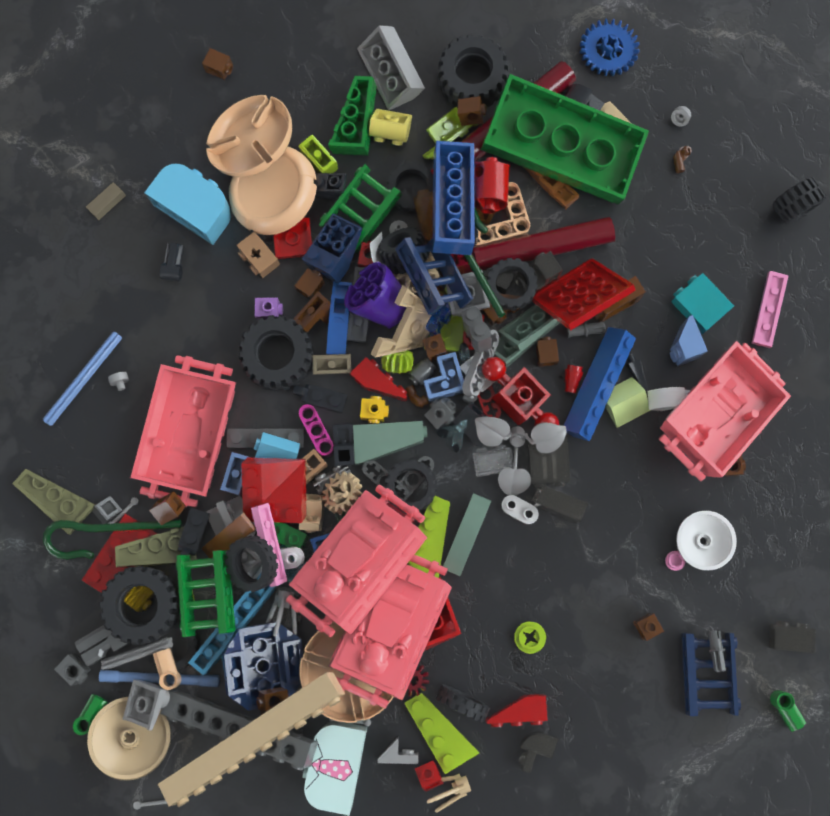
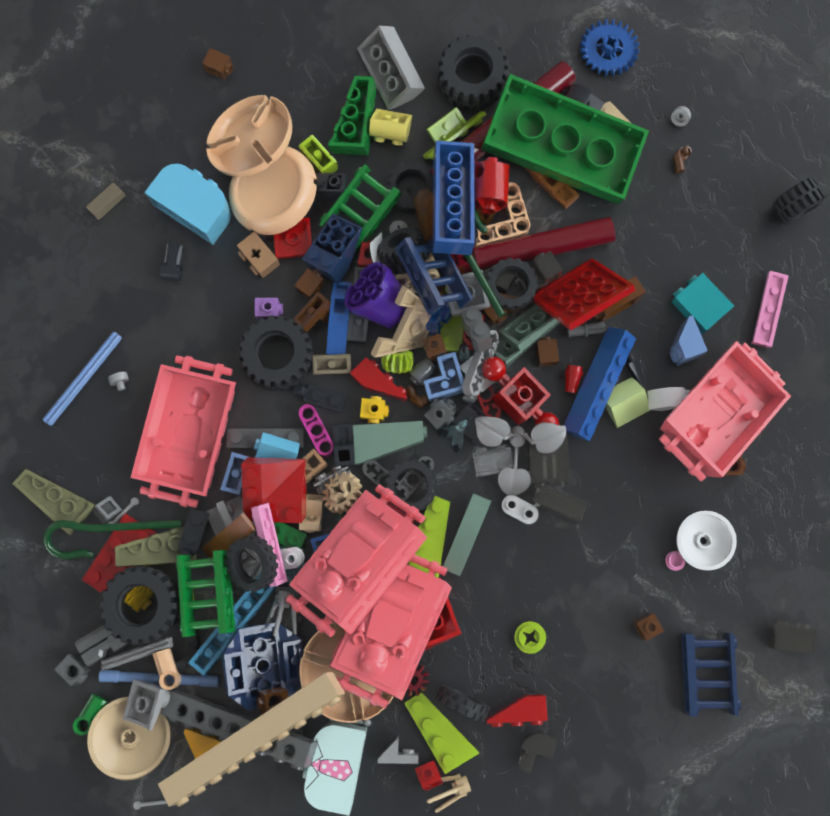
reddish brown brick [149,491,186,525] -> none
reddish brown brick [457,96,487,126] -> none
dark grey axle [707,631,726,672] -> none
green piece [770,690,806,732] -> none
none -> light orange slope [184,728,222,759]

